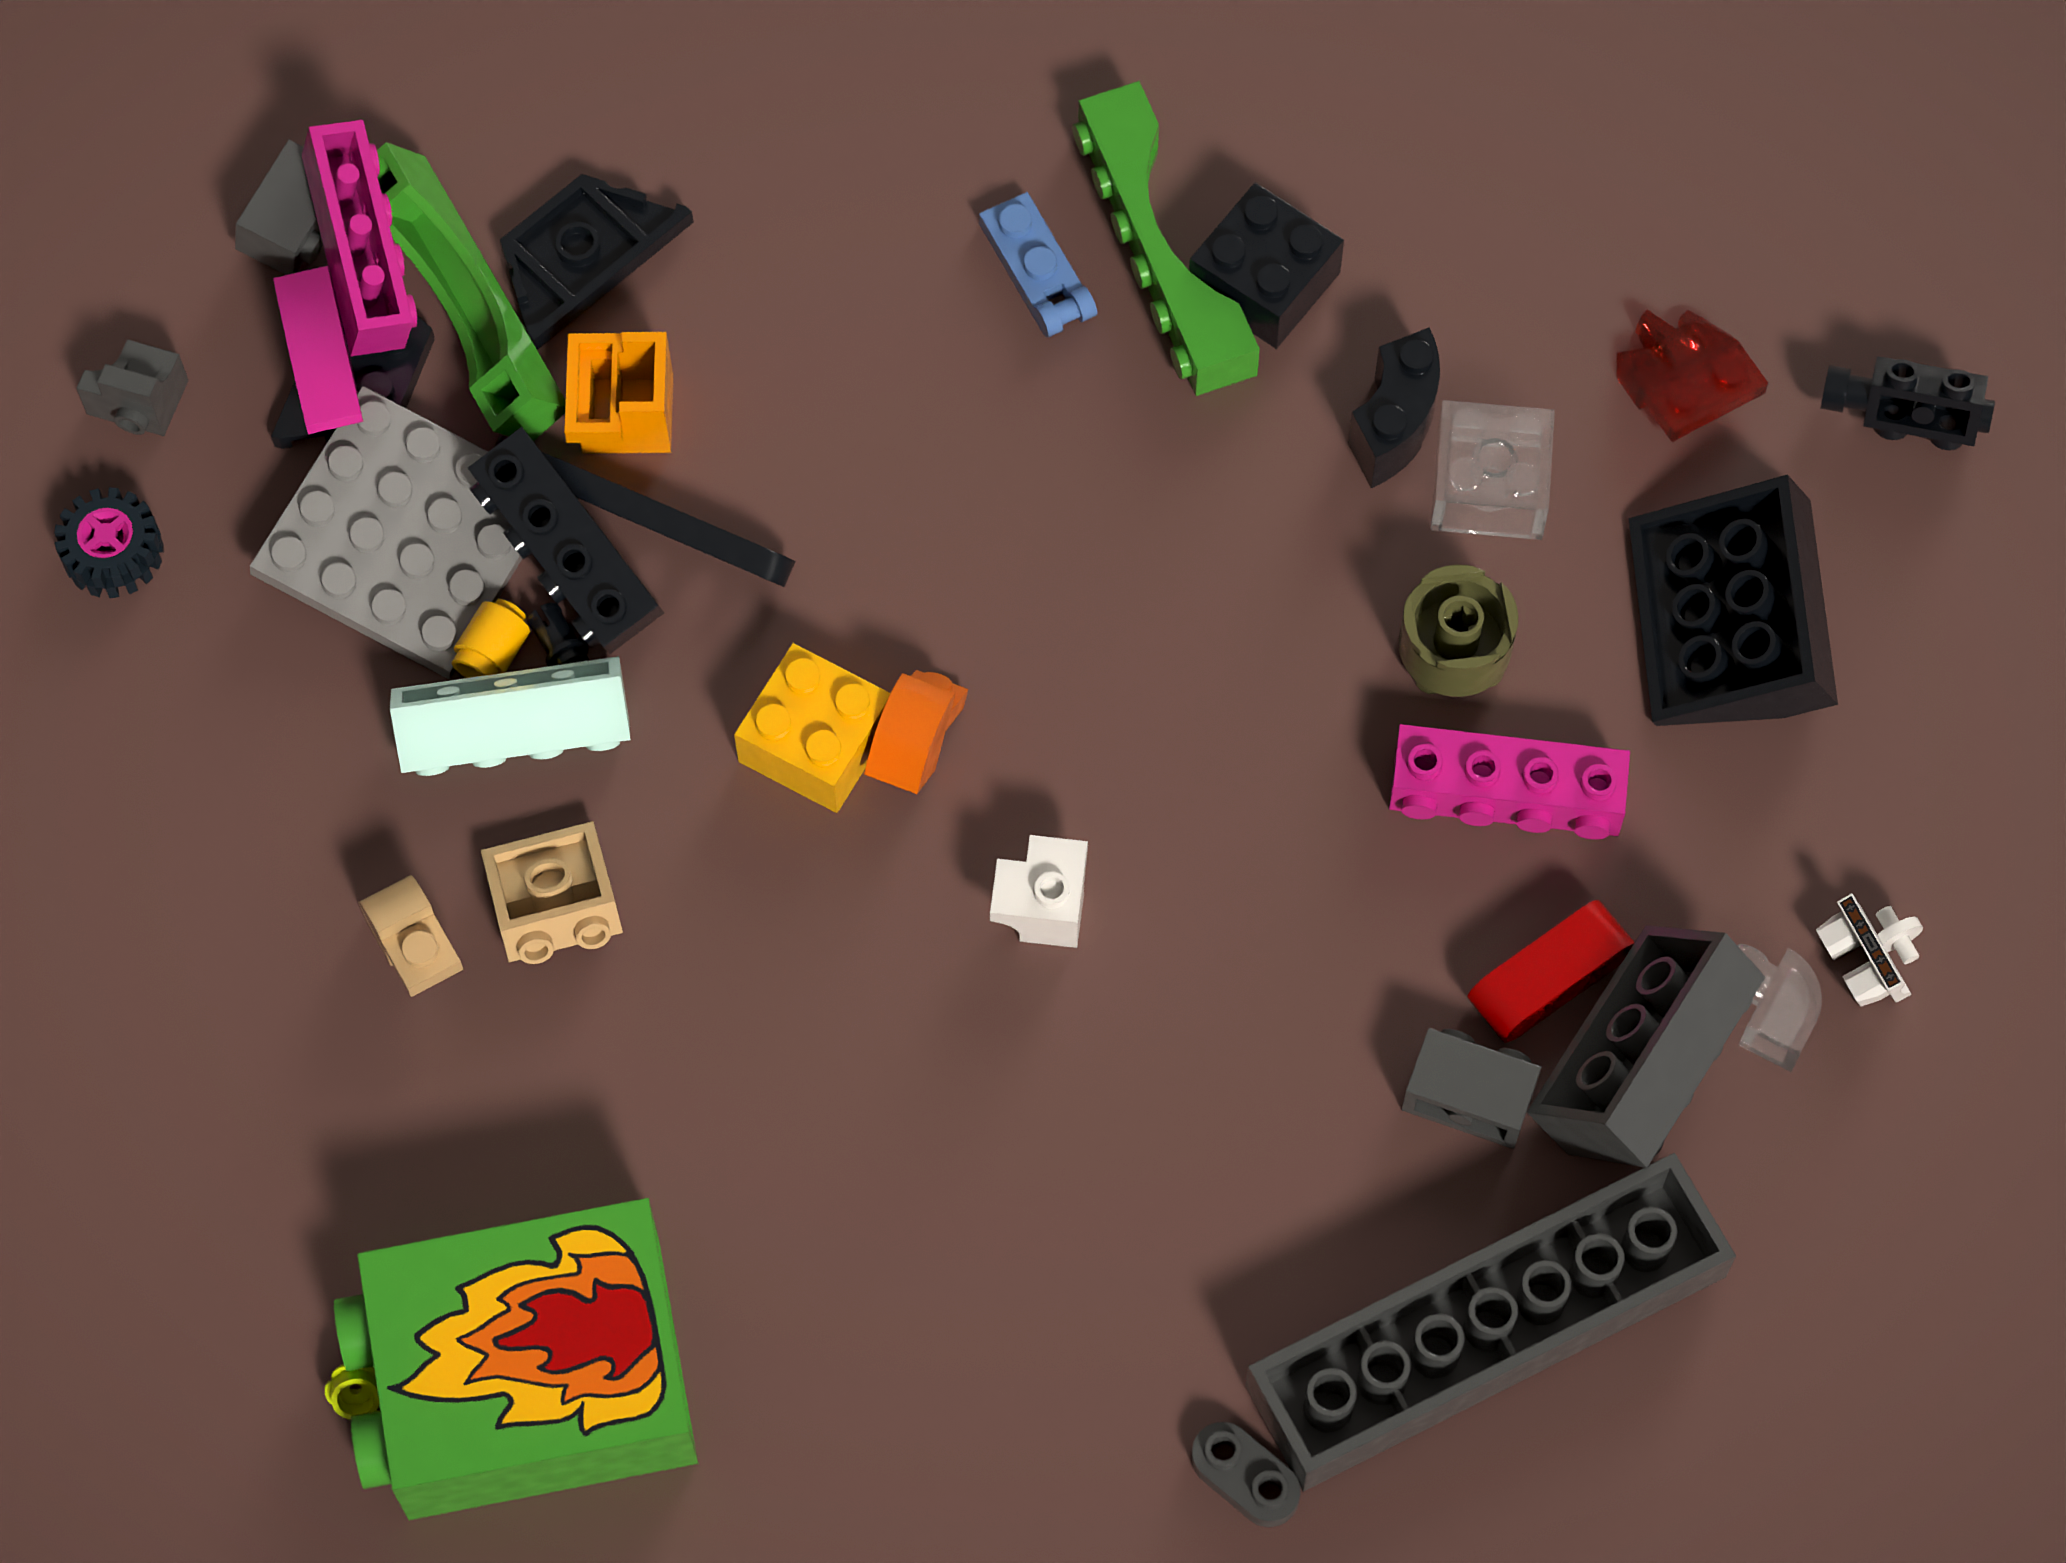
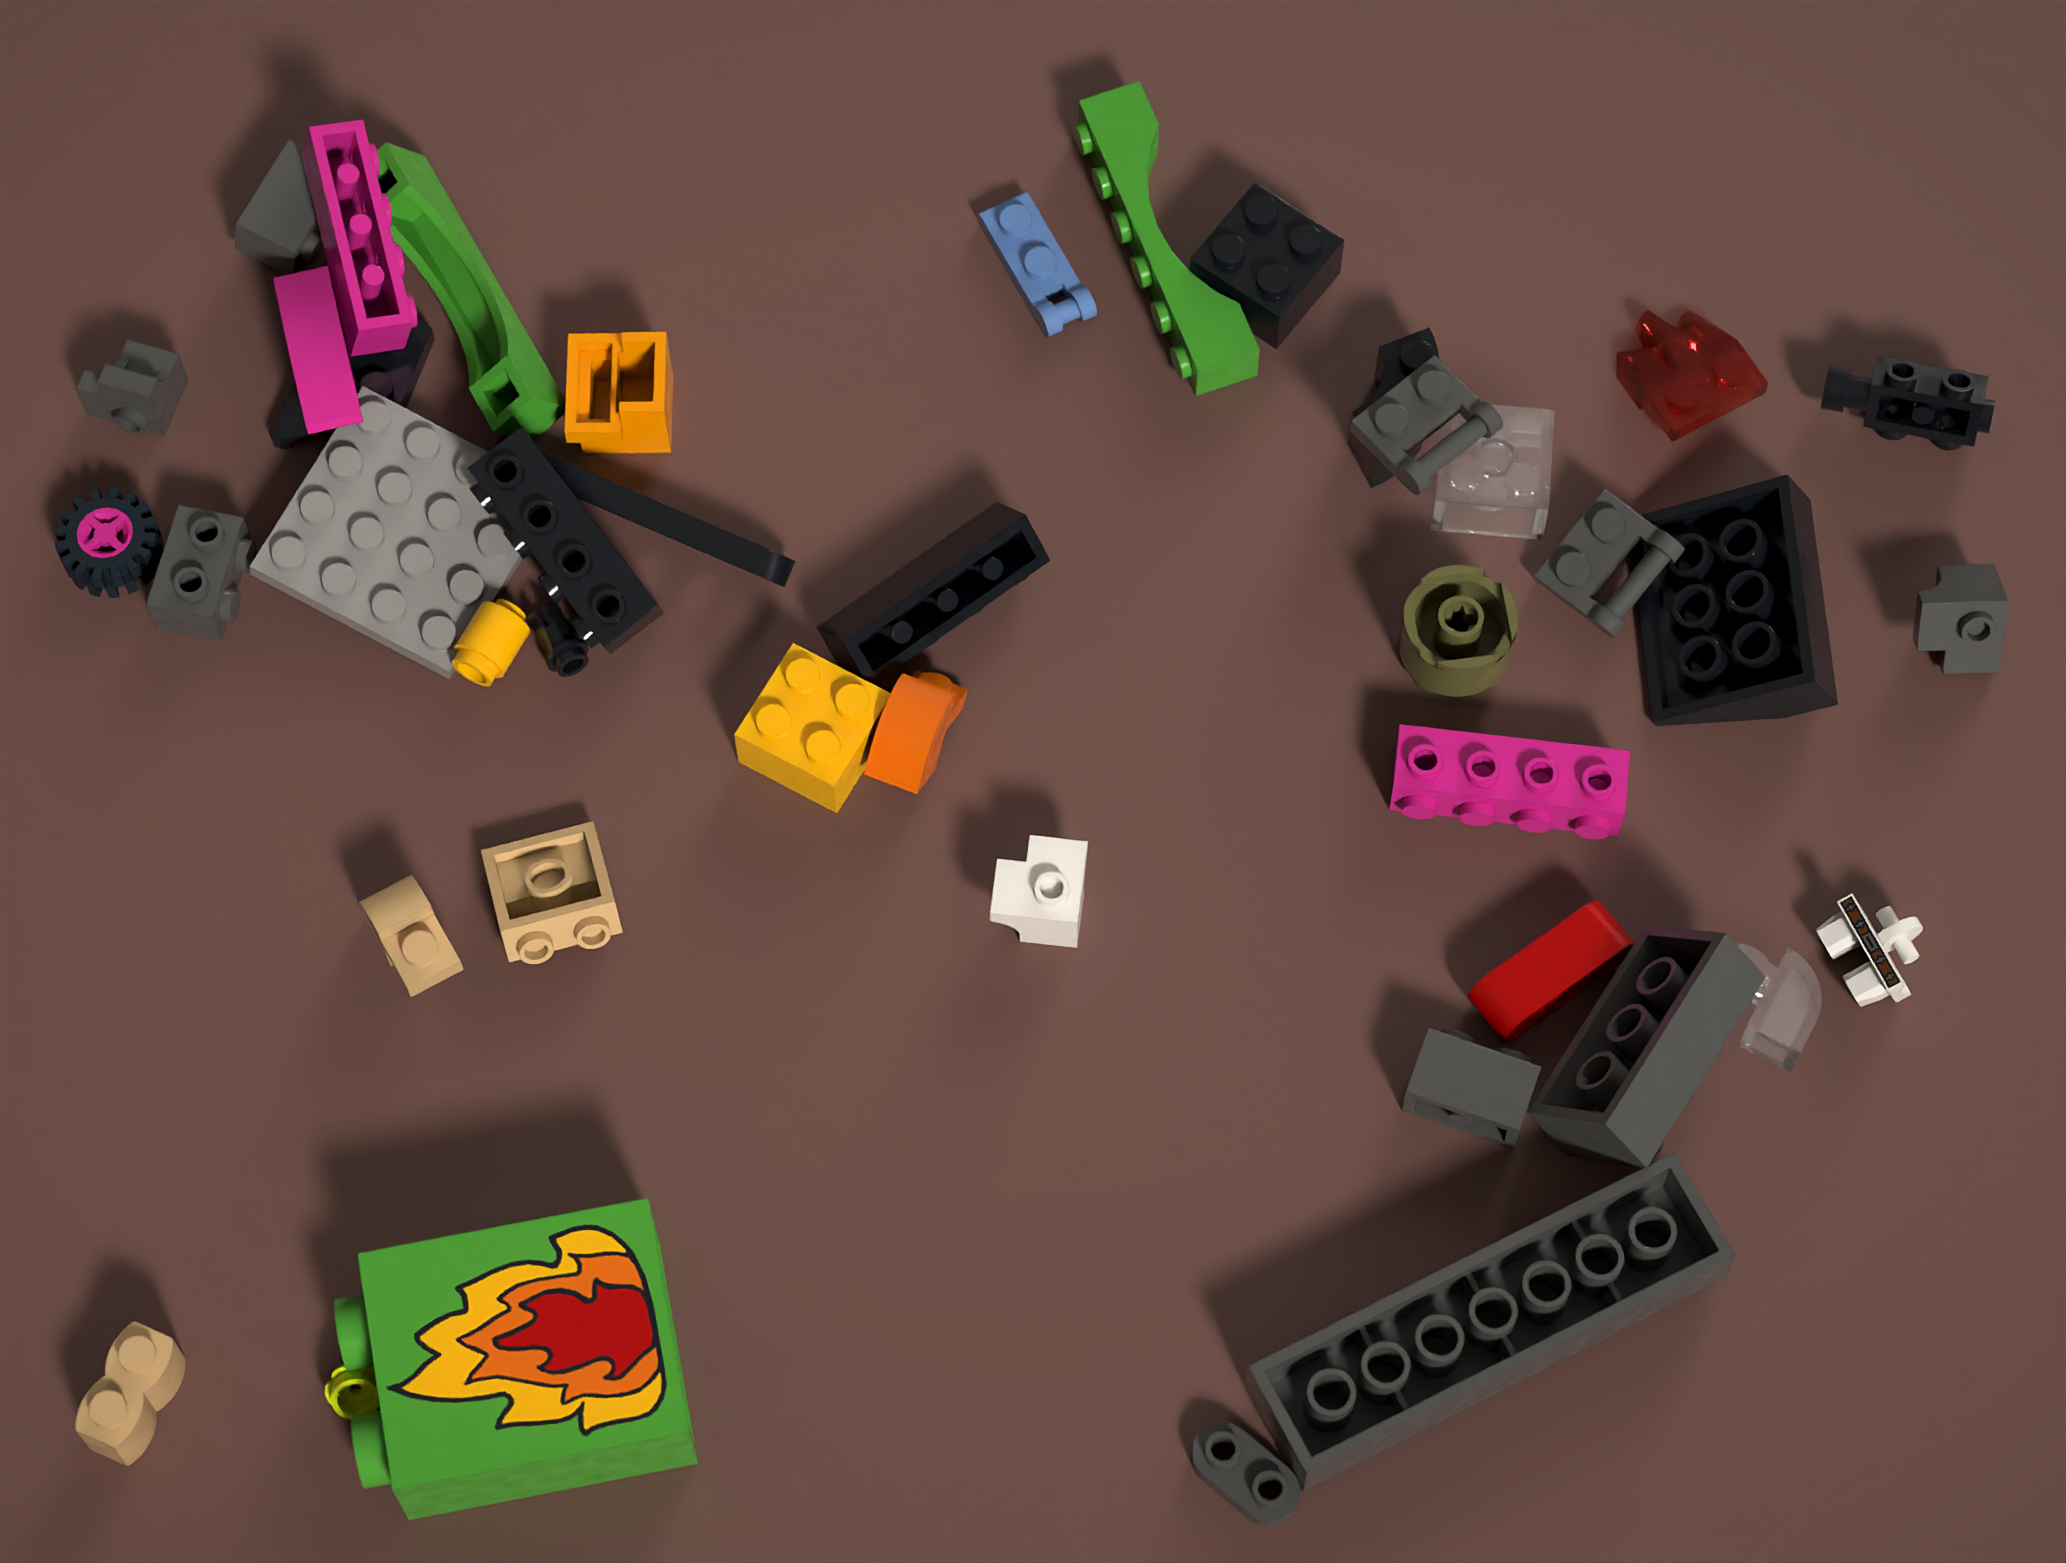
light aqua brick [390,656,631,776] -> none
black wing [500,174,694,350] -> none
none -> tan brick [76,1321,186,1466]
none -> dark grey brick [146,505,257,641]
none -> black brick [816,502,1051,684]
none -> dark grey plate [1350,355,1504,495]
none -> dark grey plate [1534,489,1685,638]
none -> dark grey brick [1913,564,2008,674]

